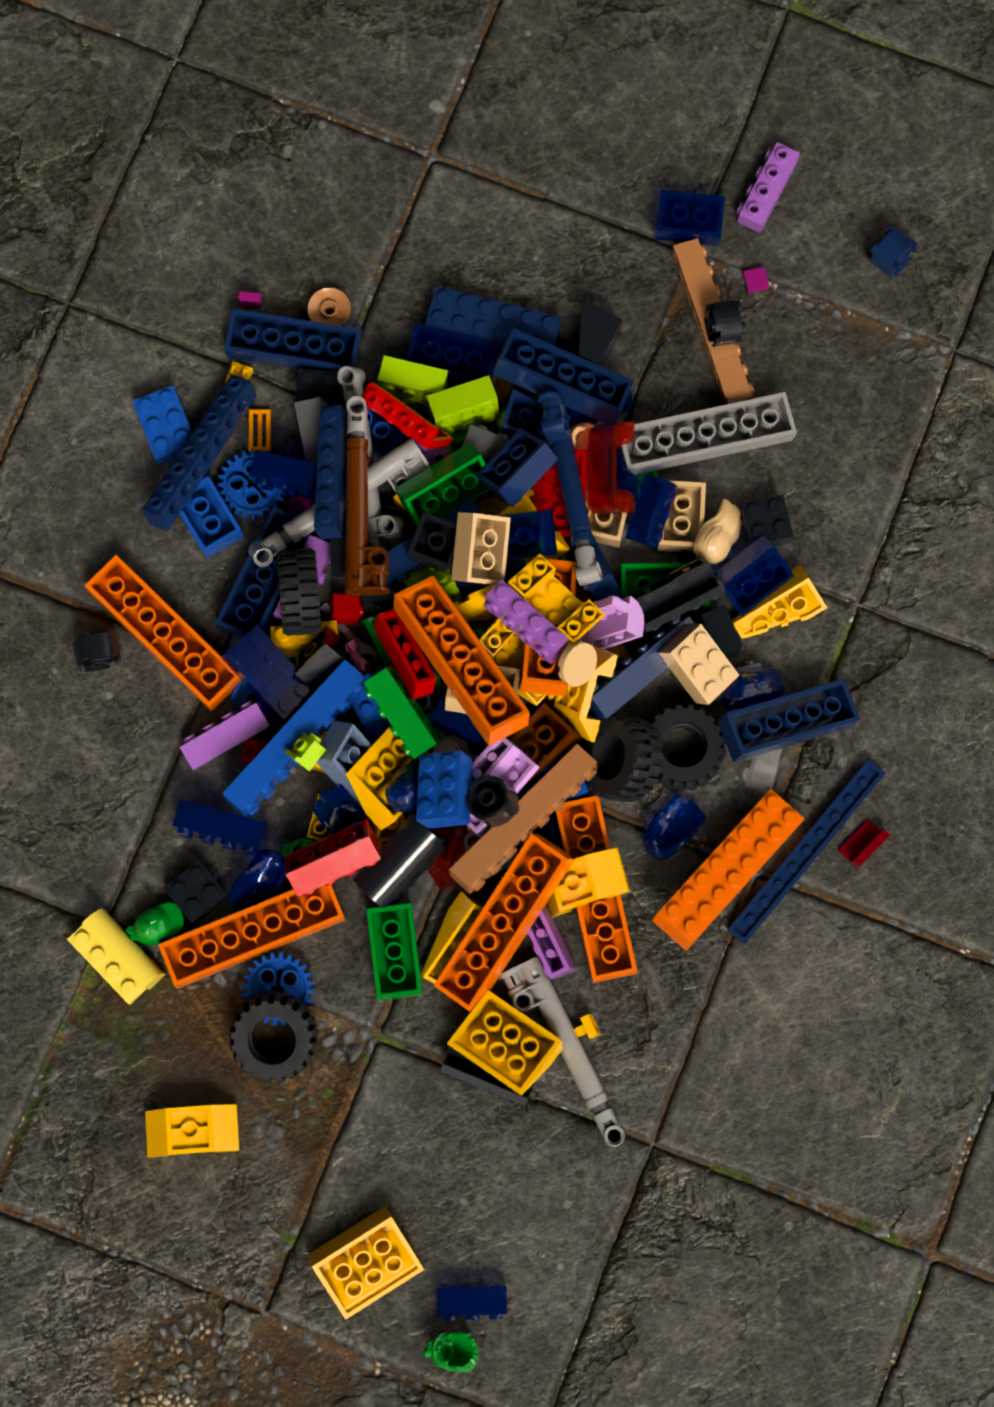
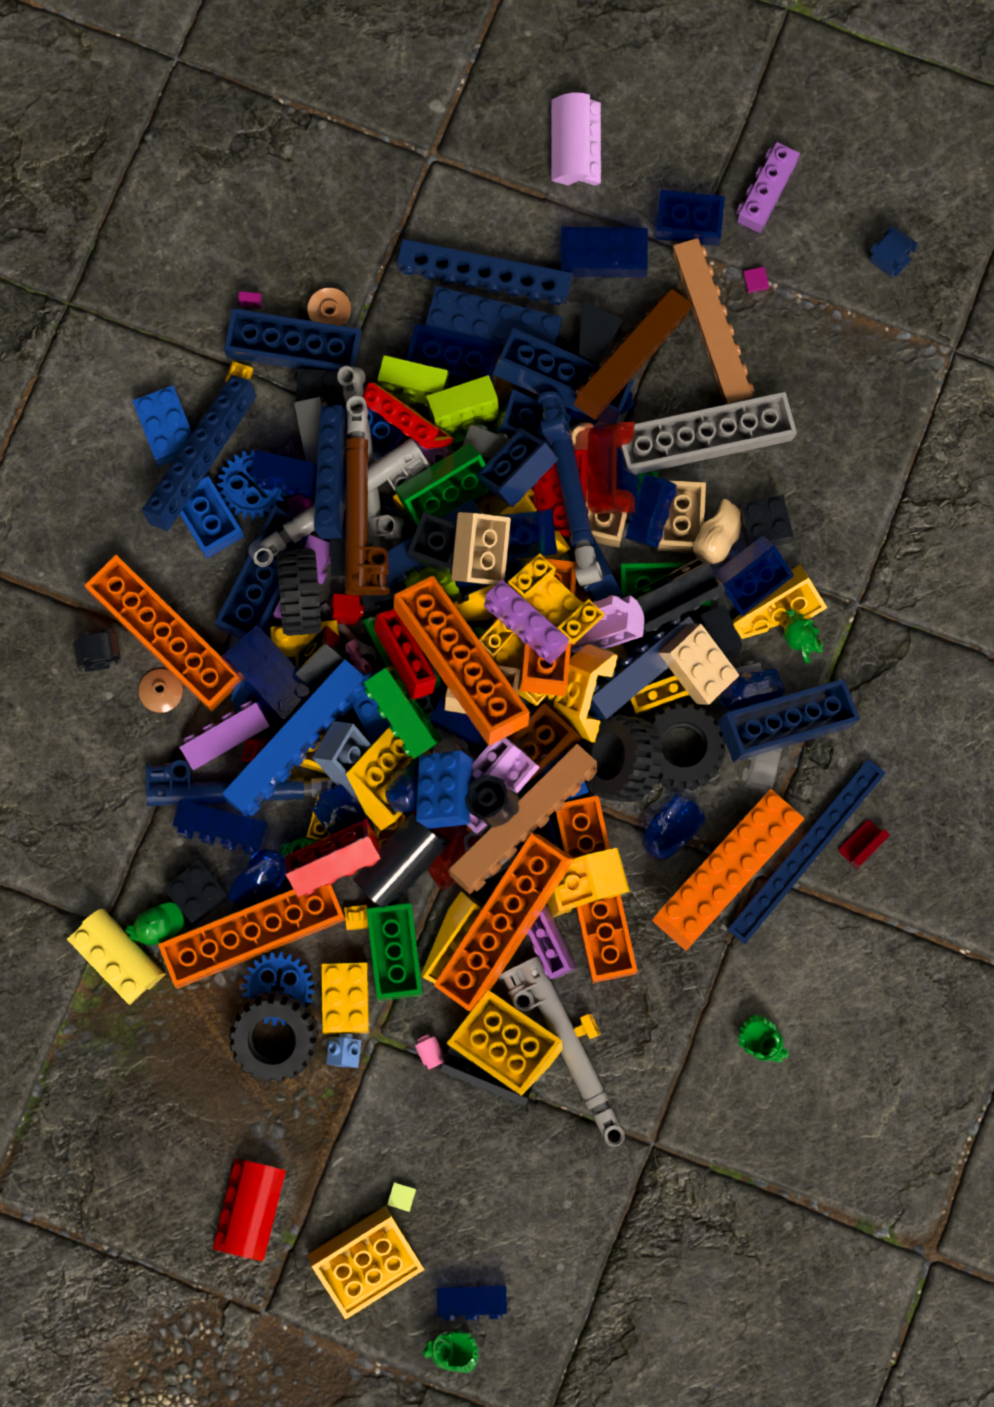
yellow slope [145,1105,239,1158] -> none
light orange tile [249,409,271,453] -> none
lime brick [285,732,326,771] -> none
tan tile [558,641,597,687] -> none
black brick [704,300,746,347] -> none
none -> medium nougat dish [138,669,183,713]
none -> dark blue piece [146,760,346,806]
none -> red brick [213,1159,286,1262]
none -> yellow brick [322,963,370,1035]
none -> medium blue brick [326,1033,361,1068]
none -> yellow tile [344,905,369,931]
none -> yellowish green tile [387,1183,416,1212]
none -> dark blue brick [397,239,572,305]
none -> bright pink brick [415,1034,444,1070]
none -> lavender brick [551,93,601,186]
none -> clear blue brick [560,227,648,278]
none -> reddish brown brick [574,289,693,420]
none -> yellow brick [628,676,690,716]
none -> green hair [738,1015,789,1062]
none -> green hair [783,609,823,664]

